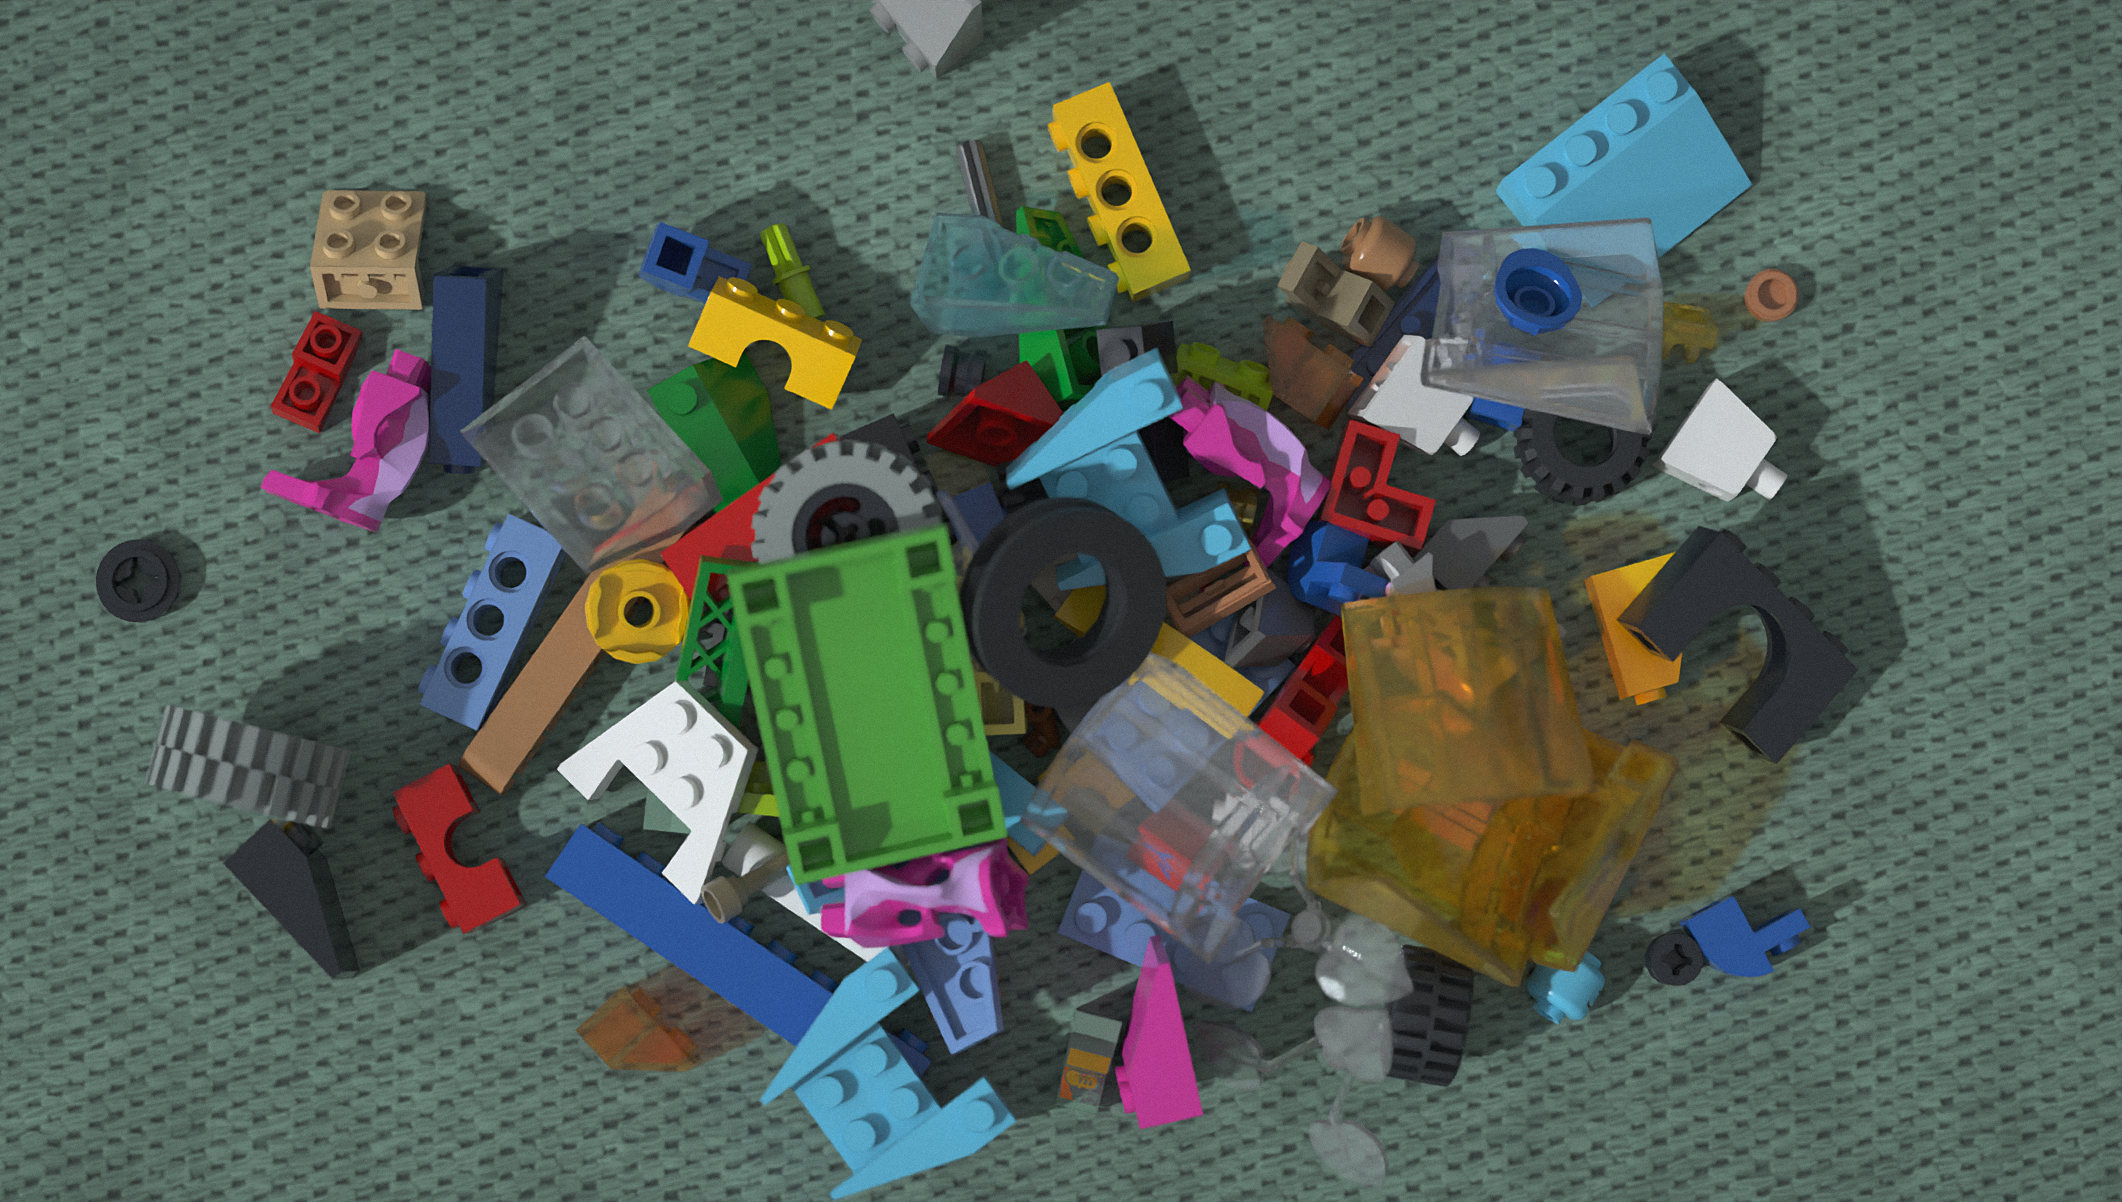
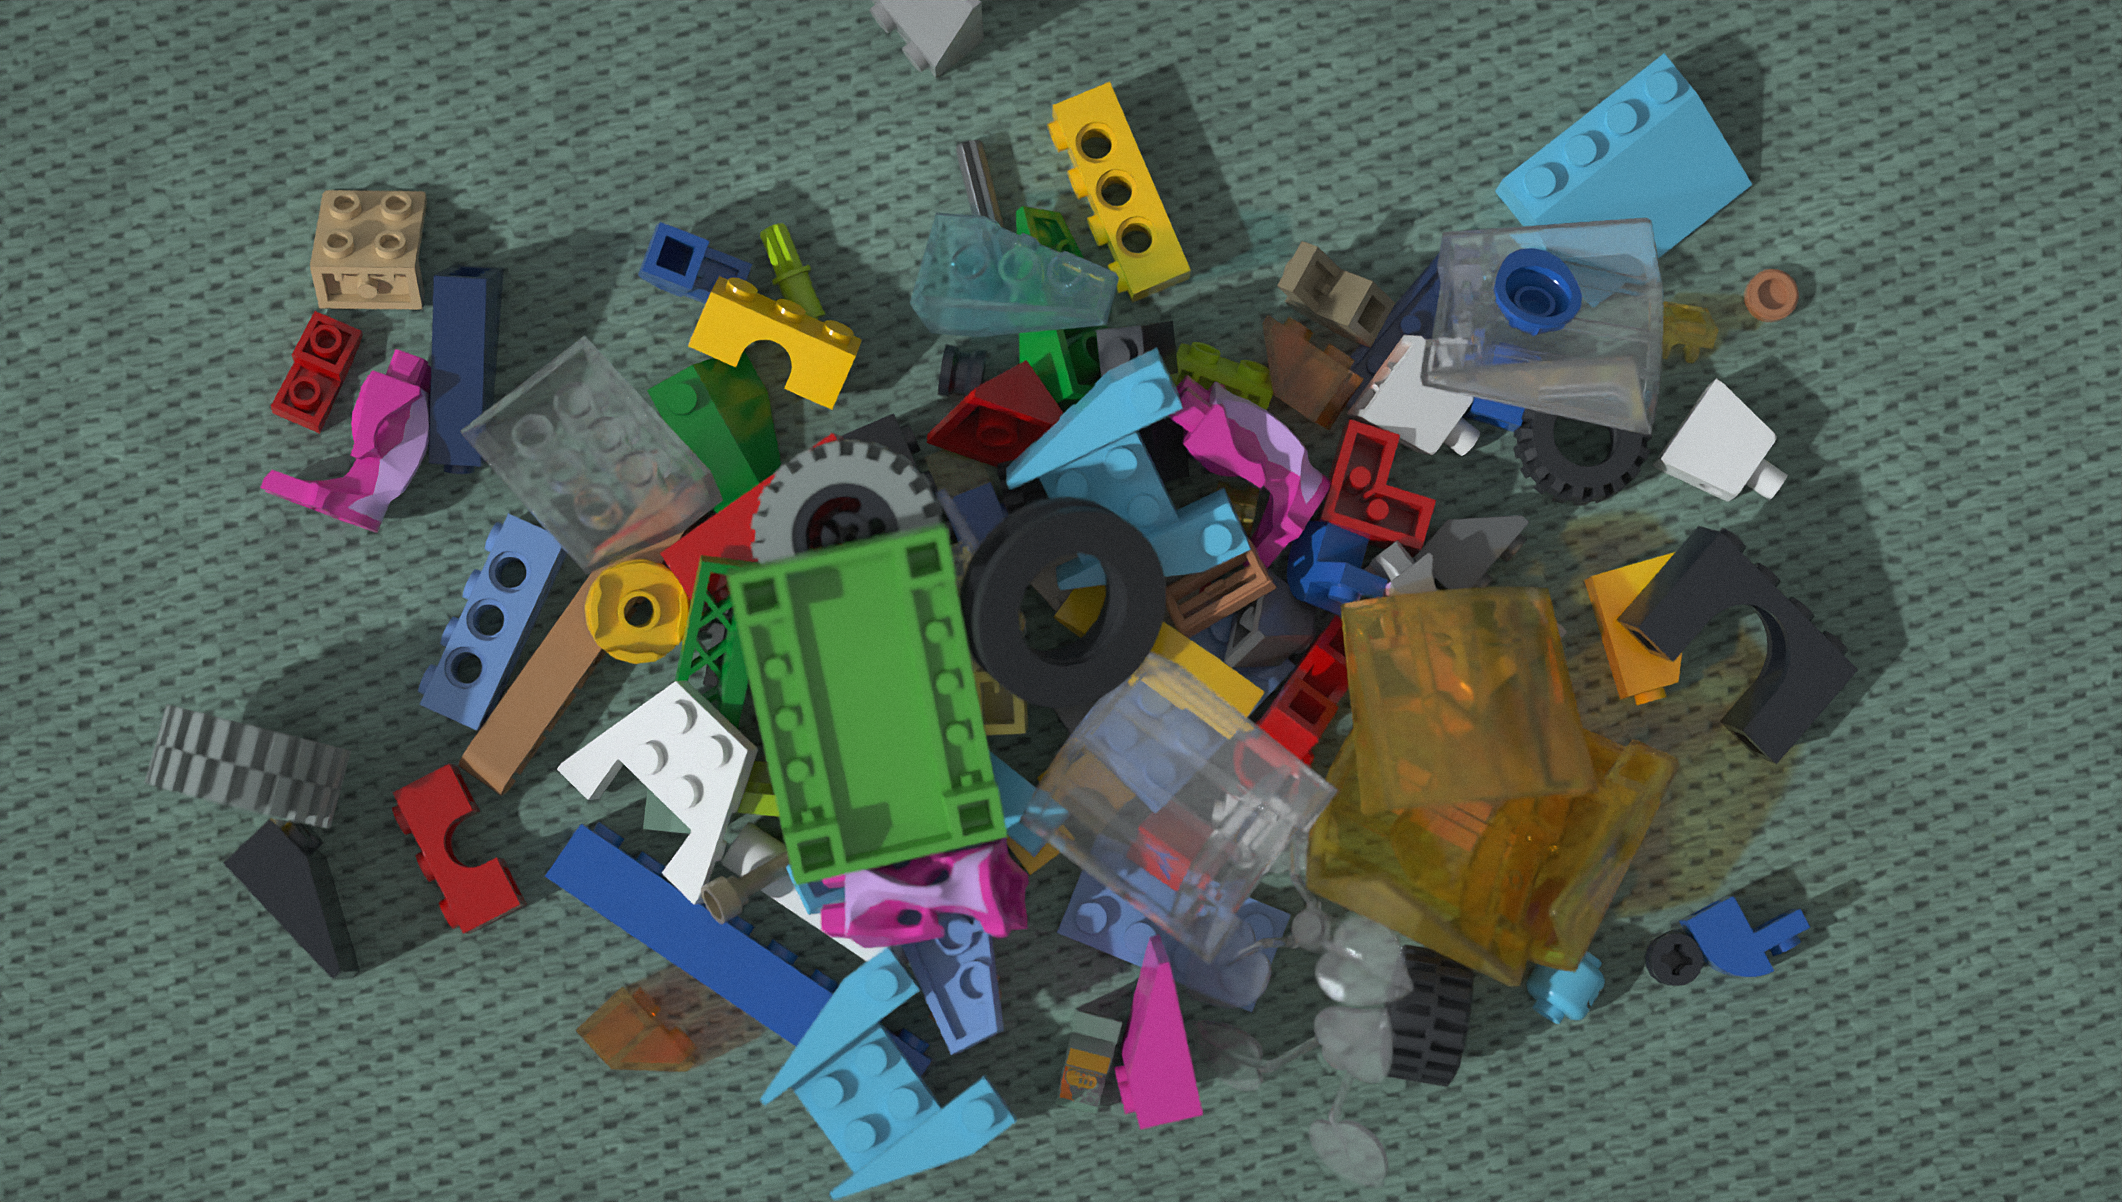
black gear [96,539,182,623] -> none
reddish brown arm [1023,702,1060,758] -> none
medium nougat head [1339,215,1419,292] -> none

